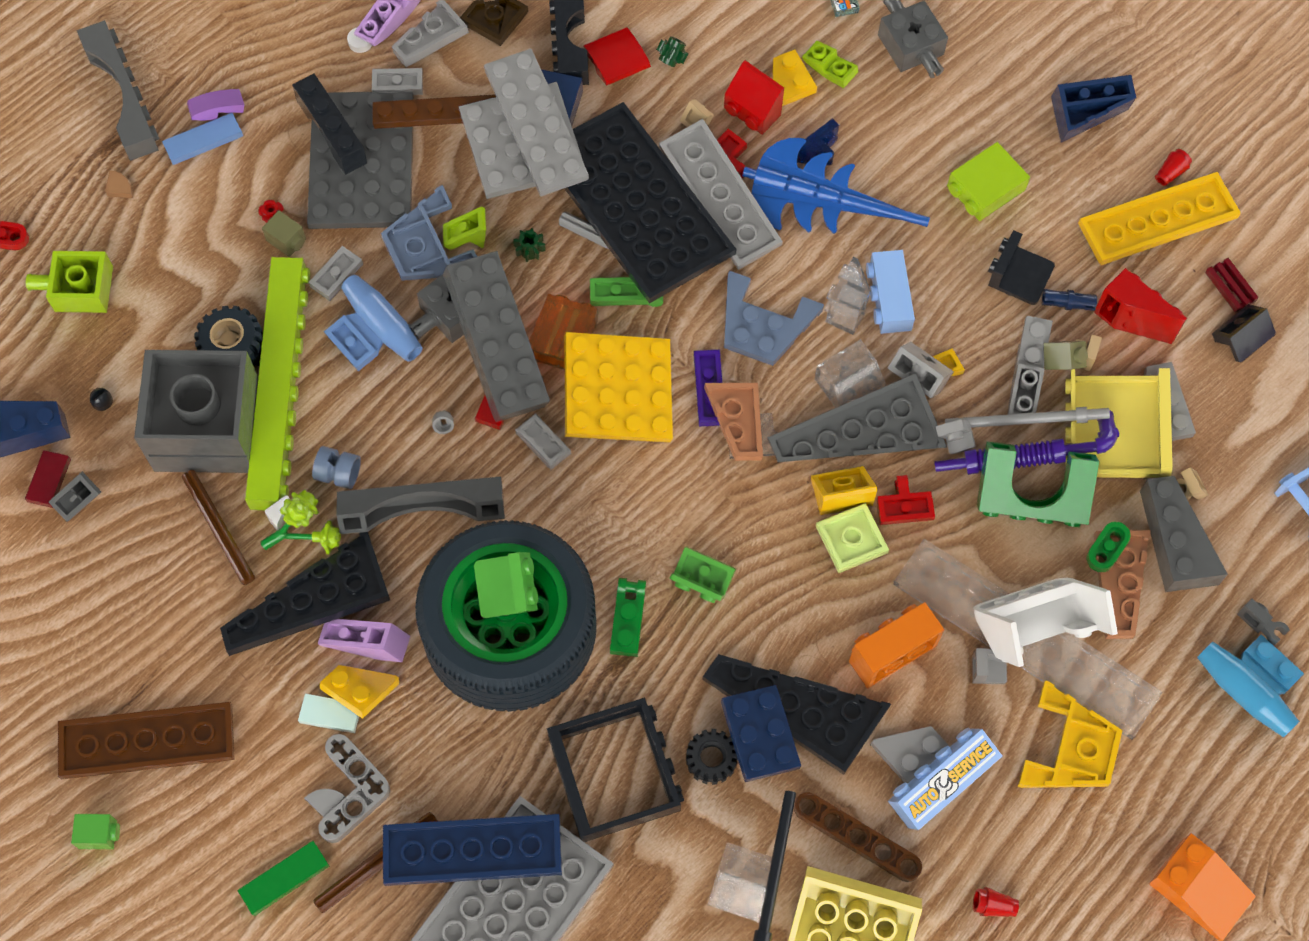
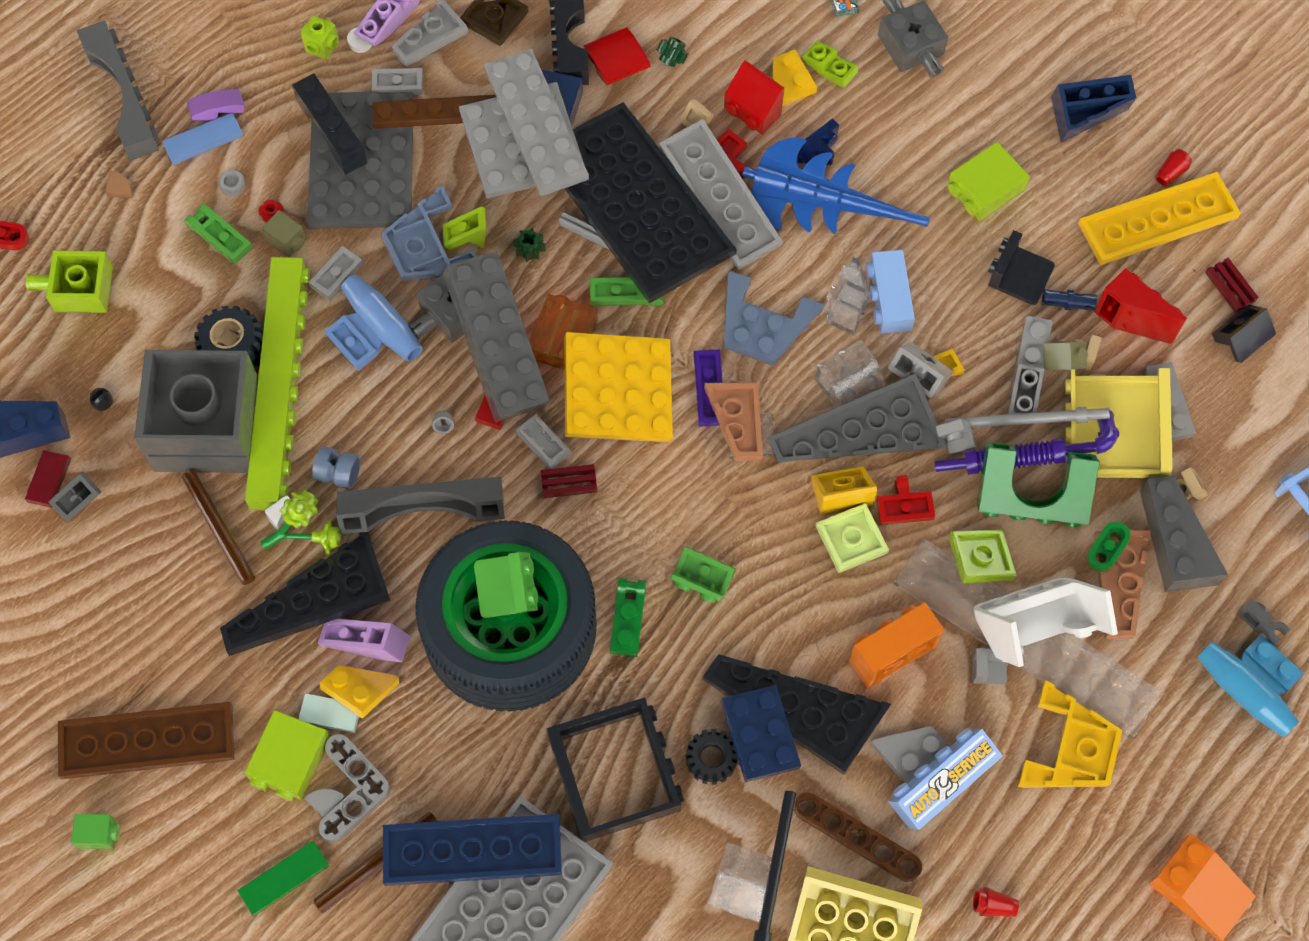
none -> bright green plate [184,203,253,265]
none -> light grey tile [219,170,246,197]
none -> lime brick [244,710,330,801]
none -> lime brick [301,15,339,60]
none -> dark red tile [541,464,597,498]
none -> lime tile [949,529,1017,583]

